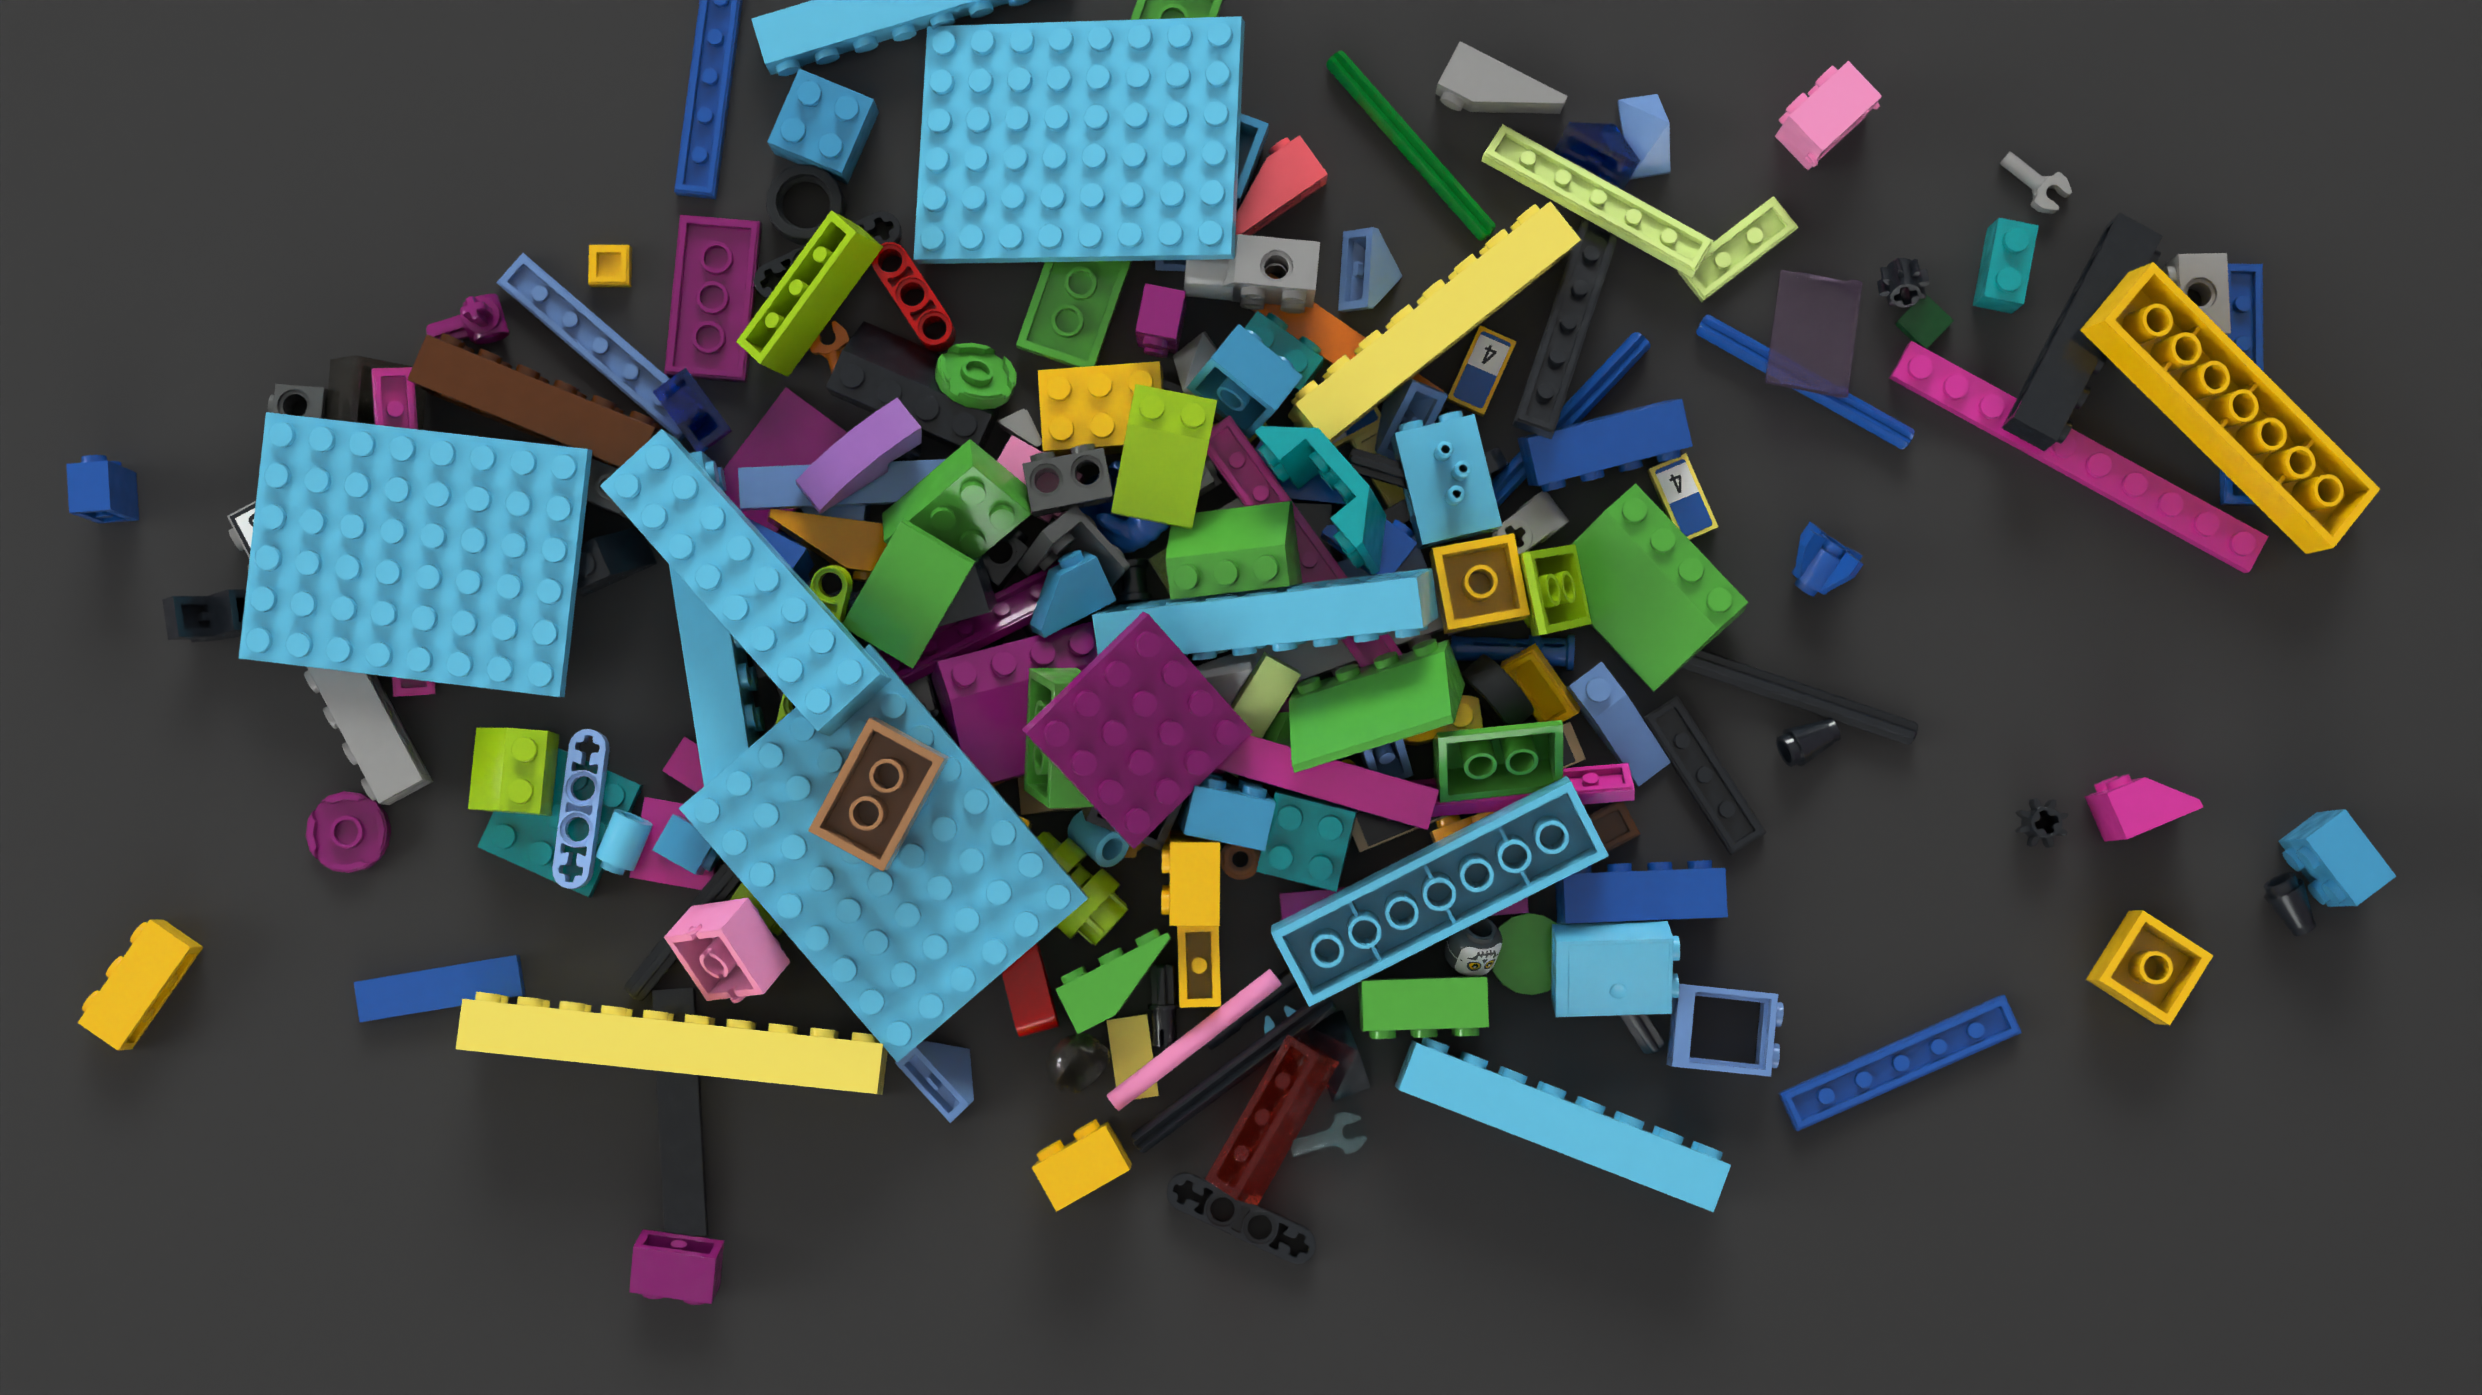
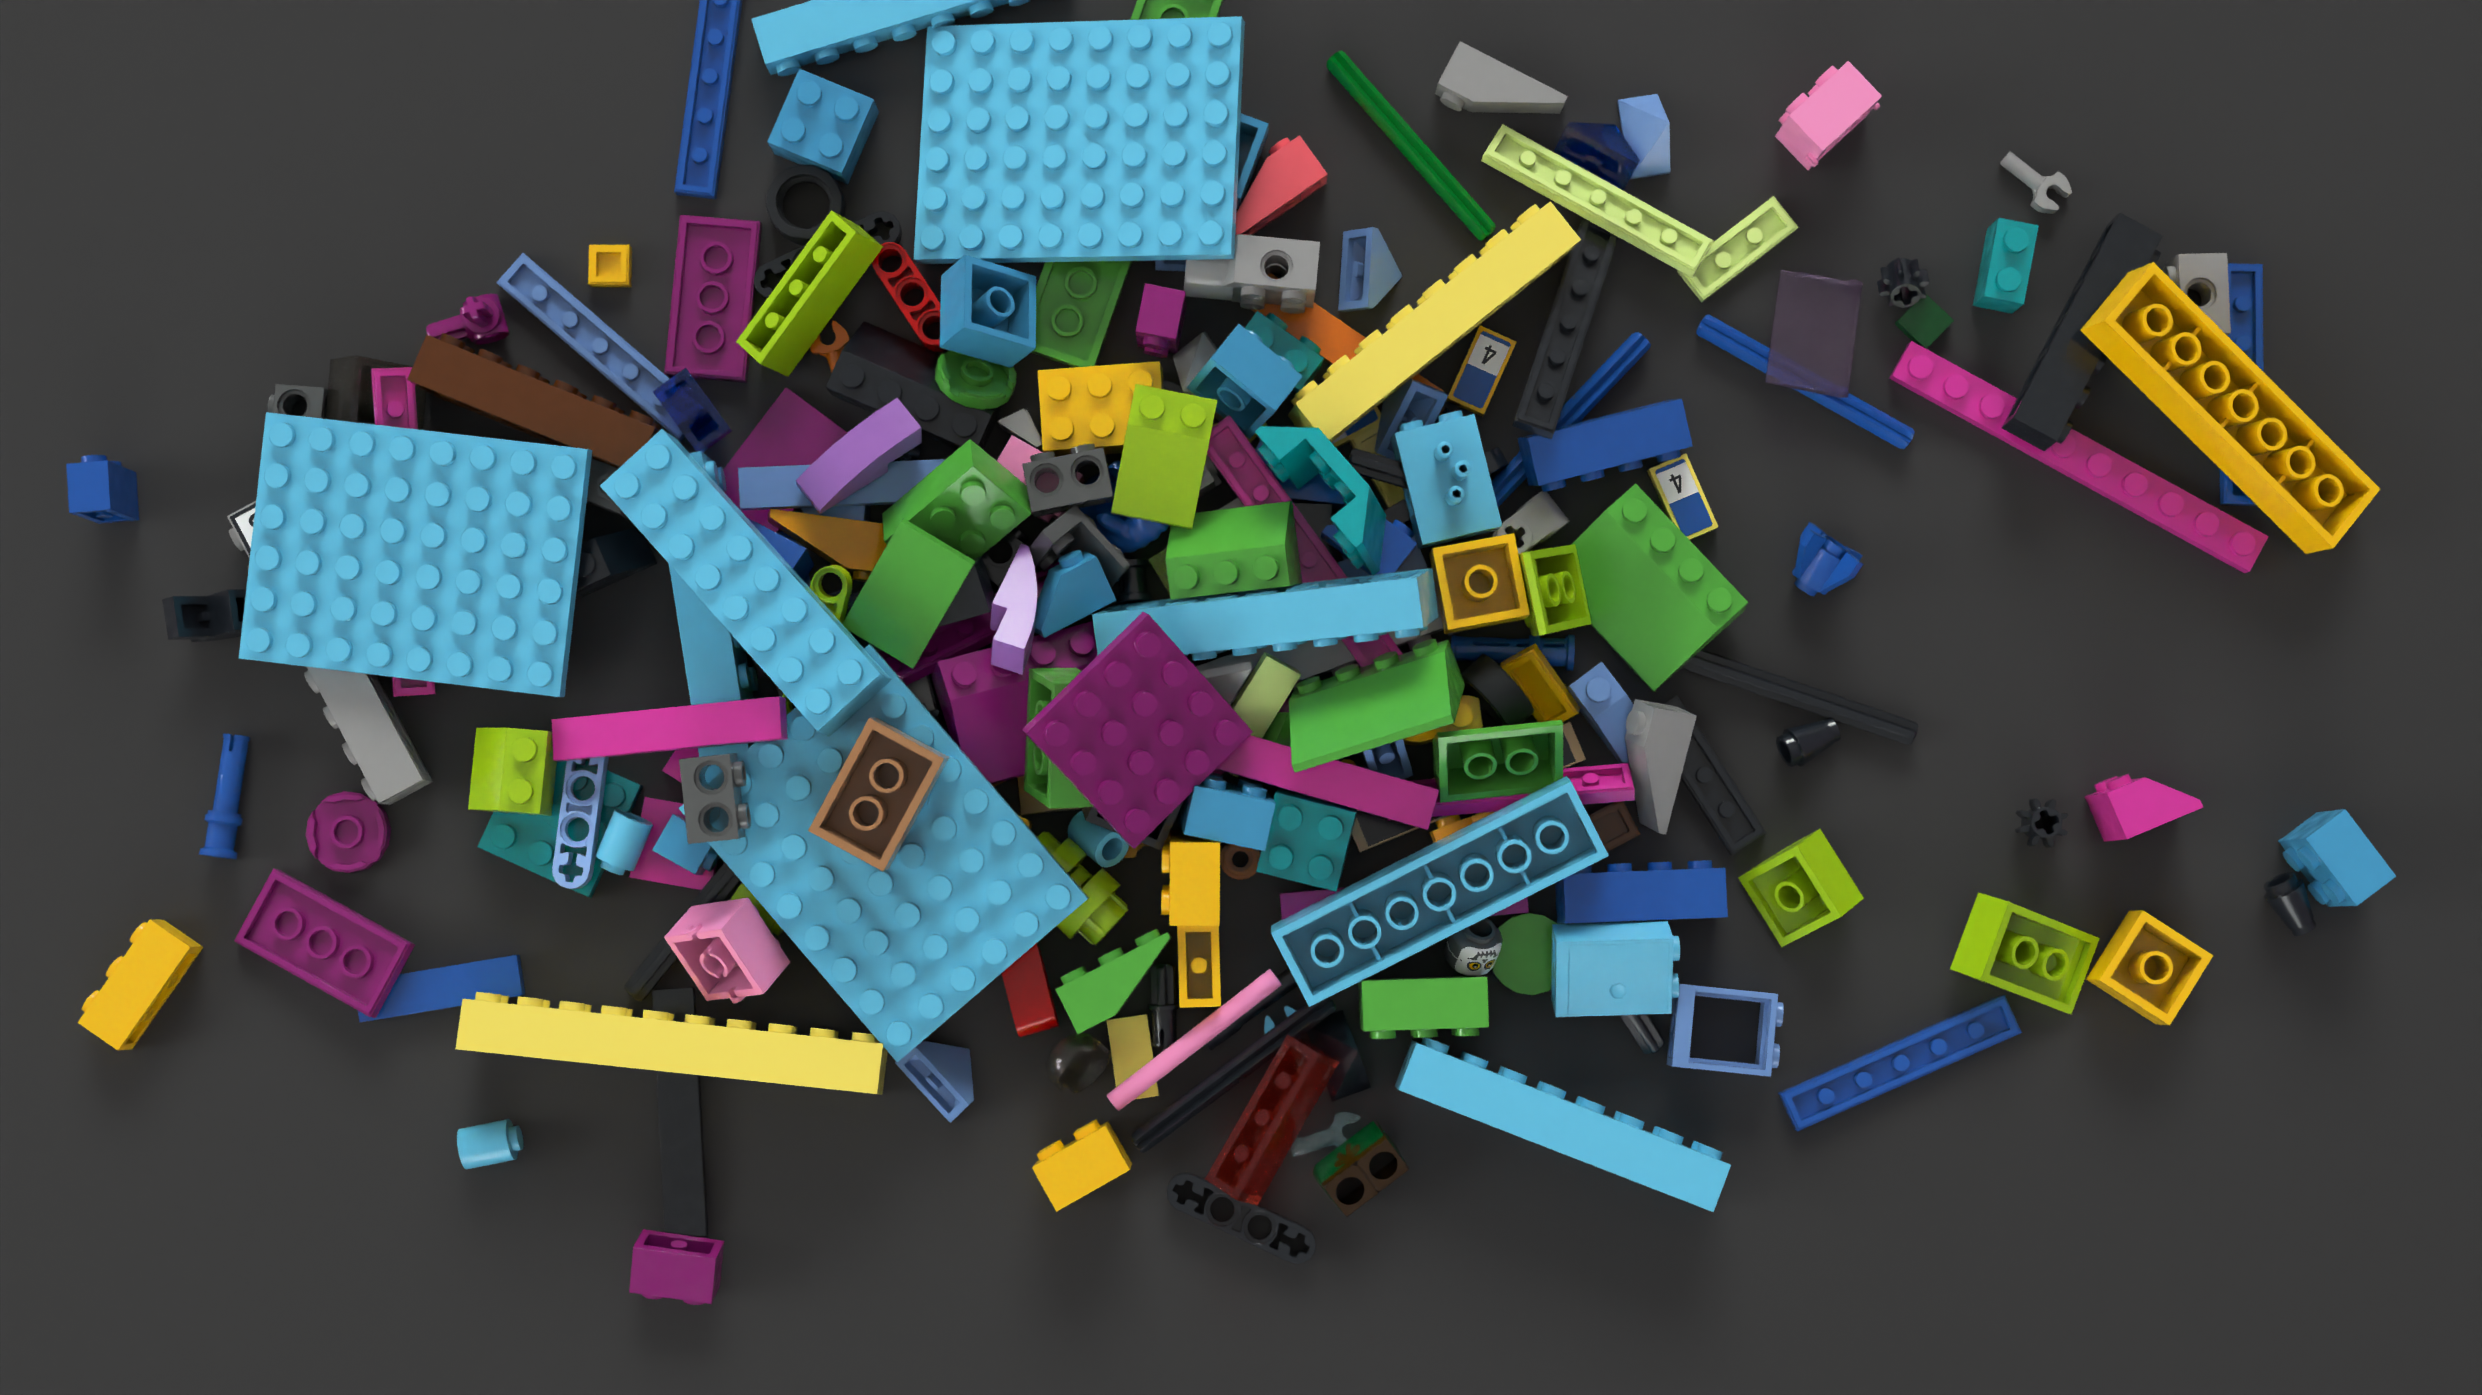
none -> blue pin [199,734,251,860]
none -> magenta tile [234,868,415,1018]
none -> medium azure brick [457,1119,524,1170]
none -> dark pink tile [551,696,788,761]
none -> dark grey brick [679,753,751,844]
none -> dark azure brick [940,255,1036,368]
none -> slope [990,544,1037,675]
none -> dark brown piece [1313,1120,1409,1217]
none -> light grey slope [1625,699,1697,834]
none -> lime slope [1738,829,1864,947]
none -> lime slope [1950,892,2100,1015]

